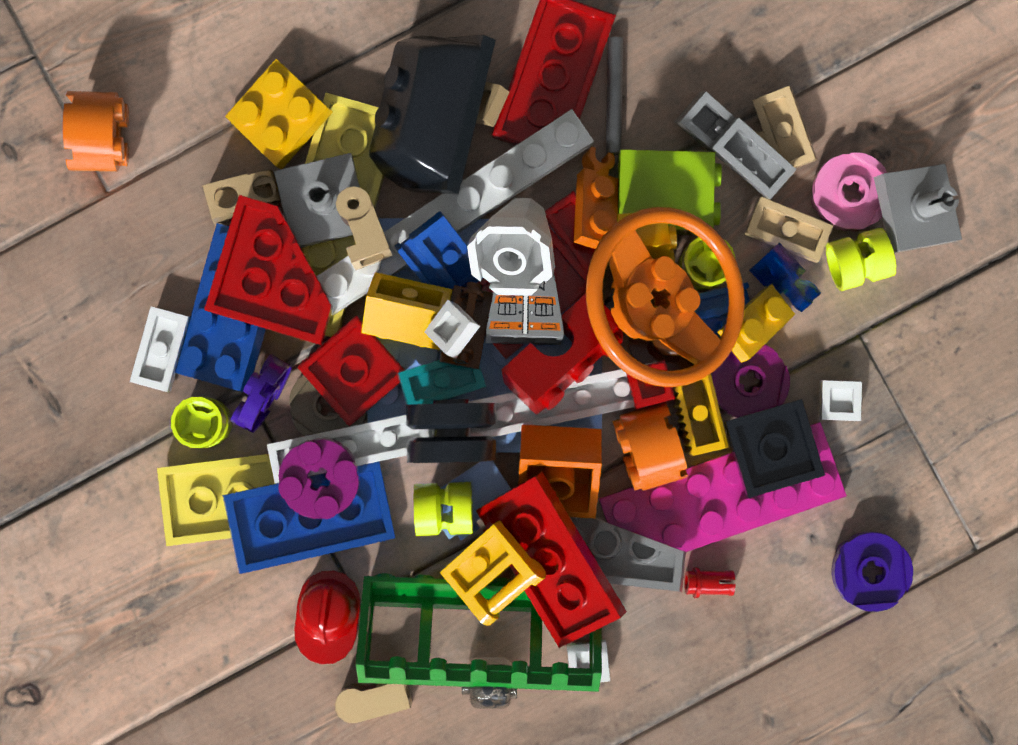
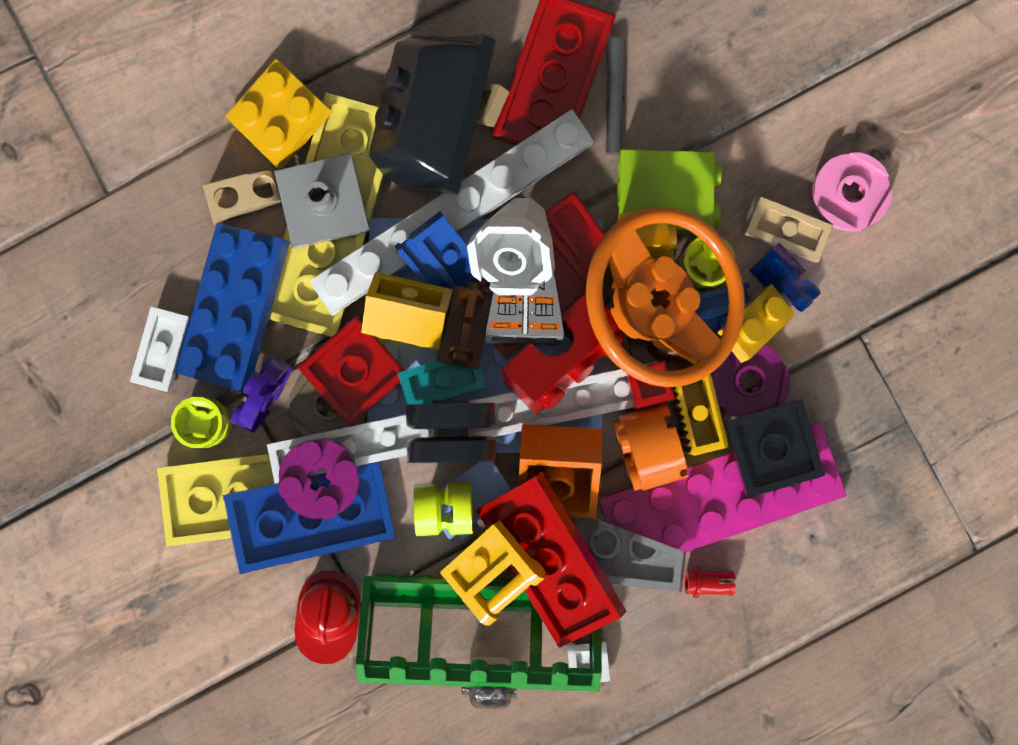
orange brick [63,91,129,172] -> none
red plate [204,195,333,345] -> none
tan leg [335,683,413,723] -> none
tan leg [336,186,393,270] -> none
white plate [424,300,480,359] -> none
orange plate [574,146,619,249] -> none
light grey slope [675,91,796,200] -> none
tan plate [752,86,818,168] -> none
white plate [819,380,862,421] -> none
neon yellow wheel [826,227,896,291] -> none
dark purple plate [831,532,913,612] -> none
light grey tile [874,164,962,253] -> none

